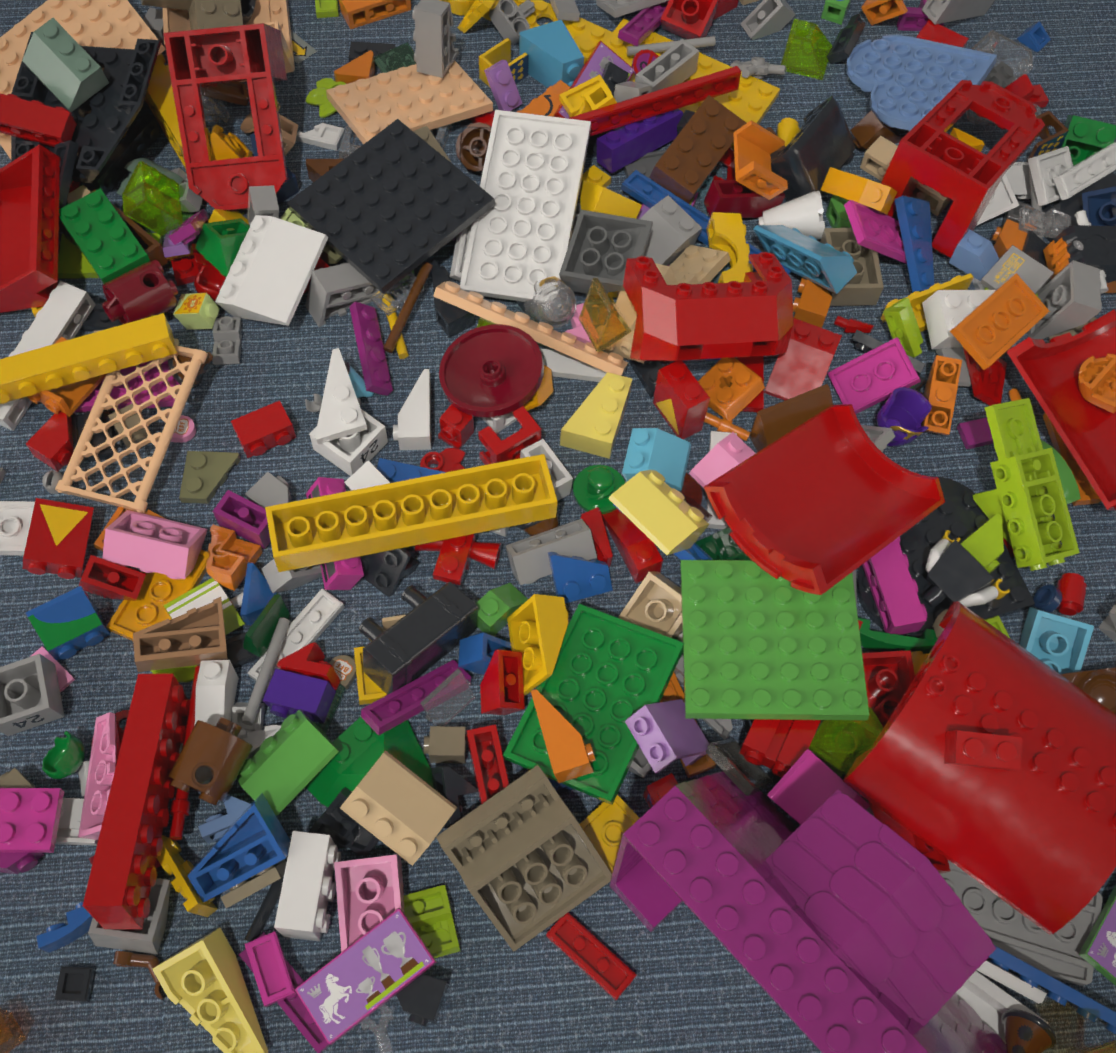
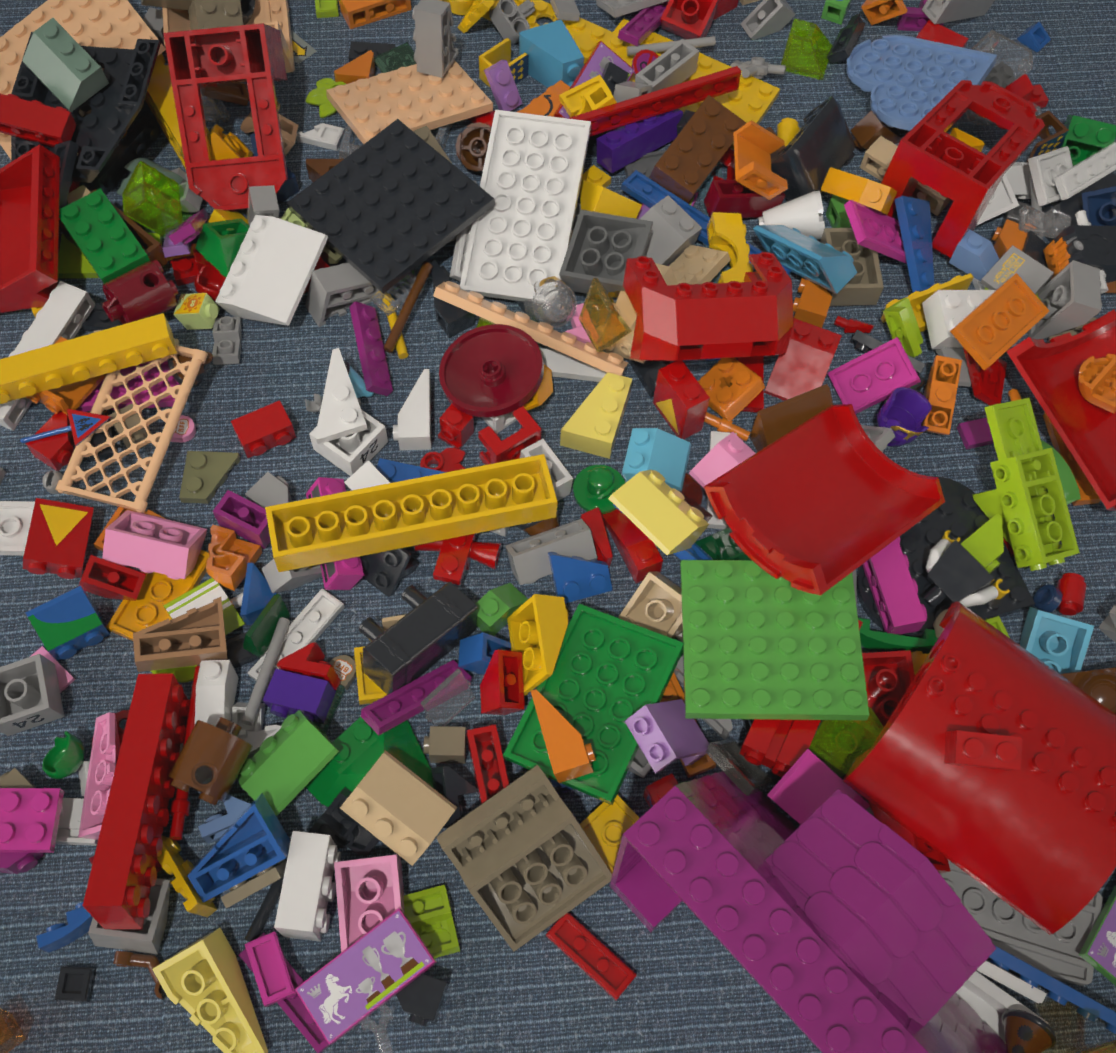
none -> piece [20,409,111,446]

